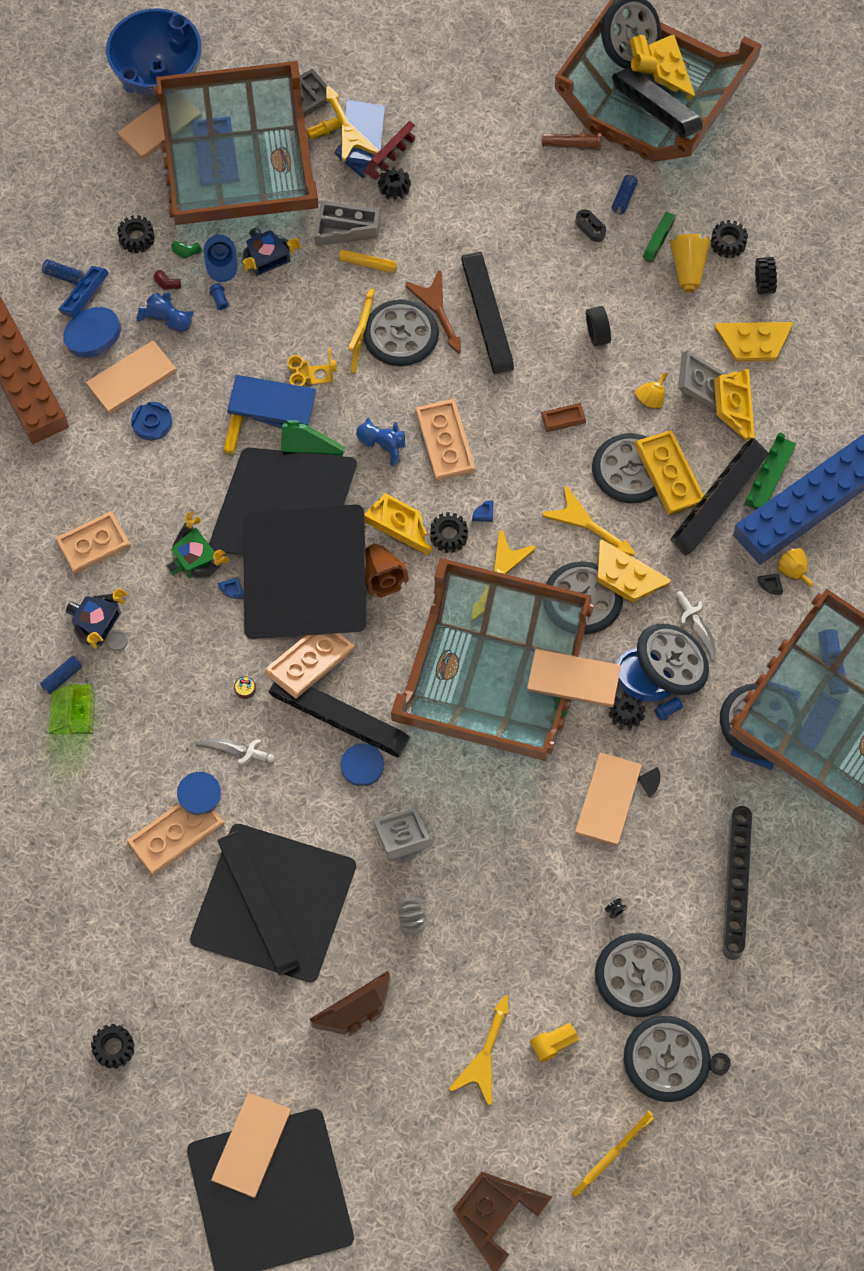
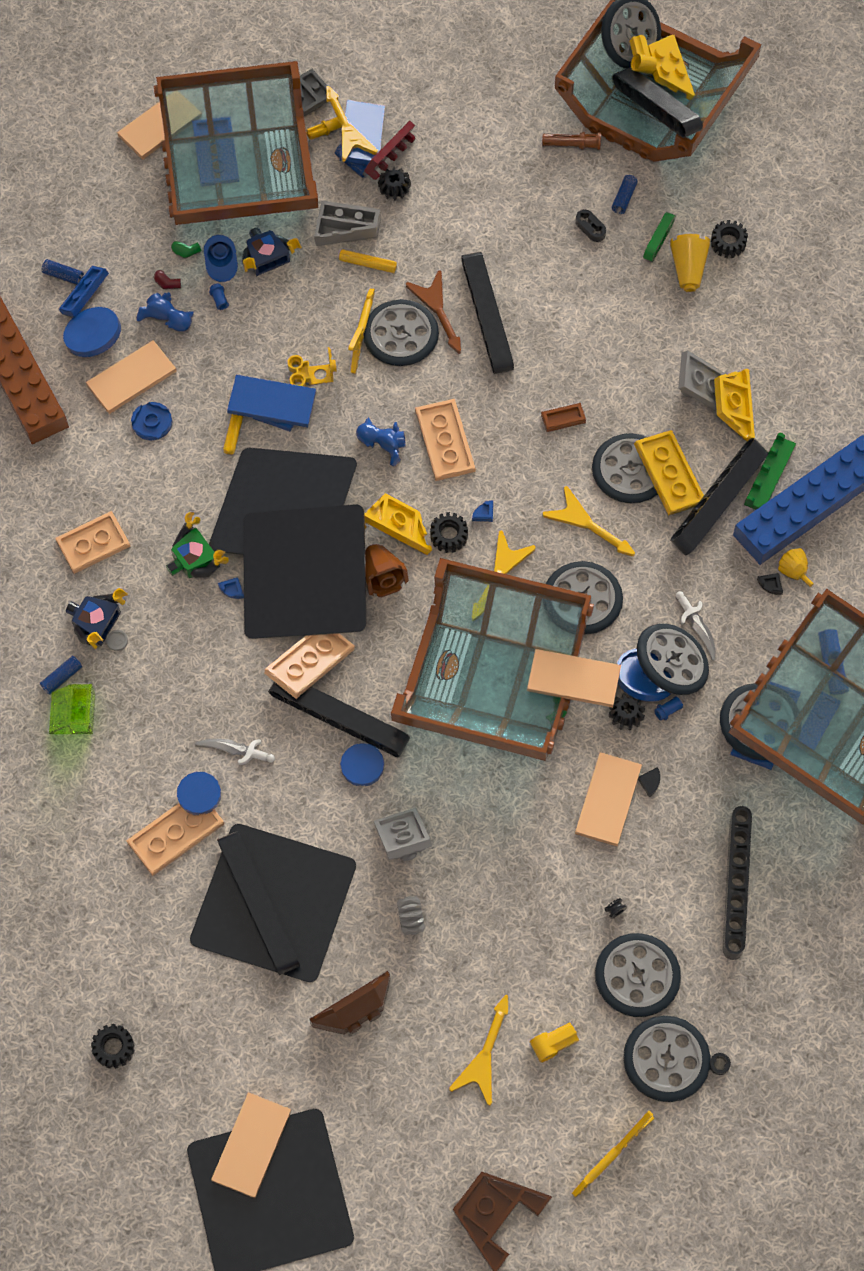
blue piece [106,8,201,96] -> none
black tyre [117,215,155,254] -> none
tile [234,676,256,699] -> none
green slope [281,420,345,455] -> none
black tyre [586,306,611,346] -> none
yellow wing [596,539,671,603] -> none
yellow piece [634,372,668,409] -> none
yellow wing [714,322,793,362] -> none
black tyre [755,257,777,294] -> none

